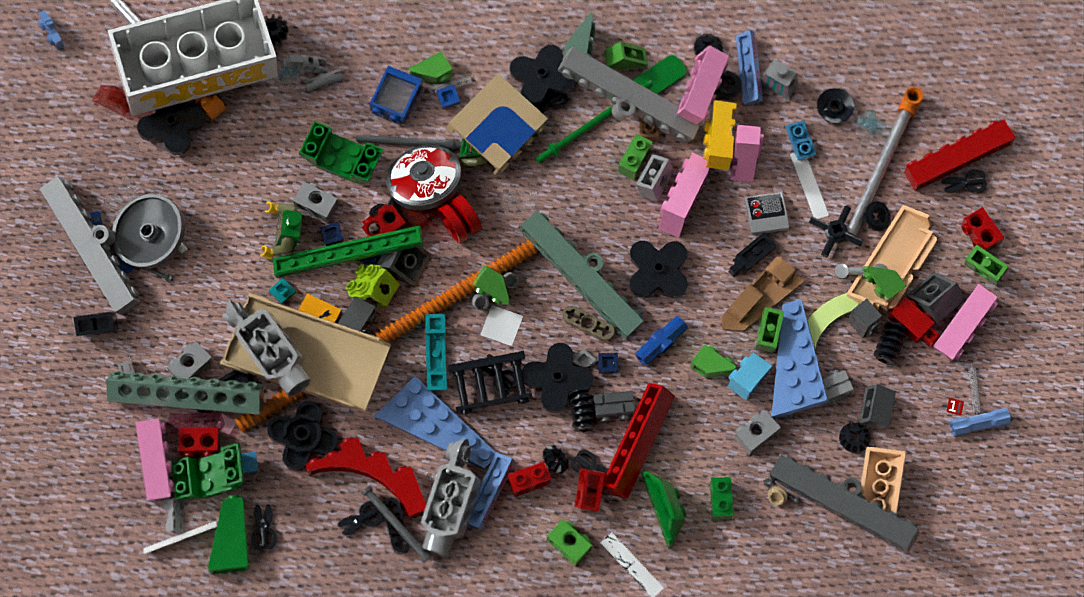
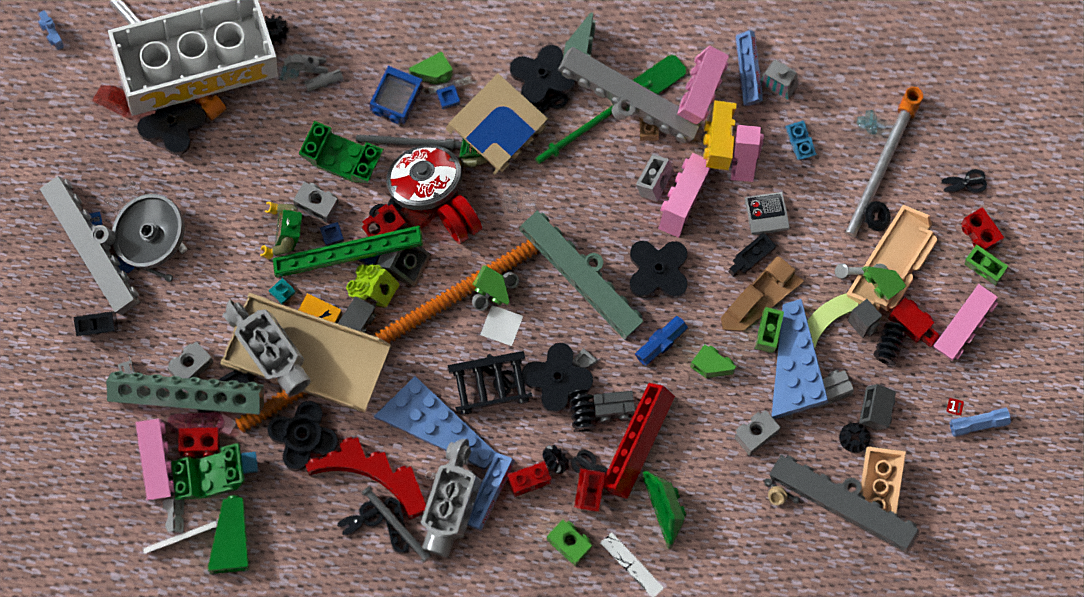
black piece [251,504,277,550] -> none
teal slope [425,314,447,391] -> none
dark tan beam [562,306,614,342] -> none
dark blue plate [598,353,618,374] -> none
bright green slope [604,42,648,70] -> none
bright green brick [618,134,653,180] -> none
black gear [693,33,723,56] -> none
green brick [710,477,733,521] -> none
black gear [714,71,742,100] -> none
medium azure brick [727,352,772,400] -> none
white sticker [790,153,829,219] -> none
black bar [809,205,864,258] -> none
black dish [817,88,854,124] -> none
red brick [904,119,1016,191] -> none
dark grey slope [907,272,965,323] -> none
white piece [968,363,981,414] -> none

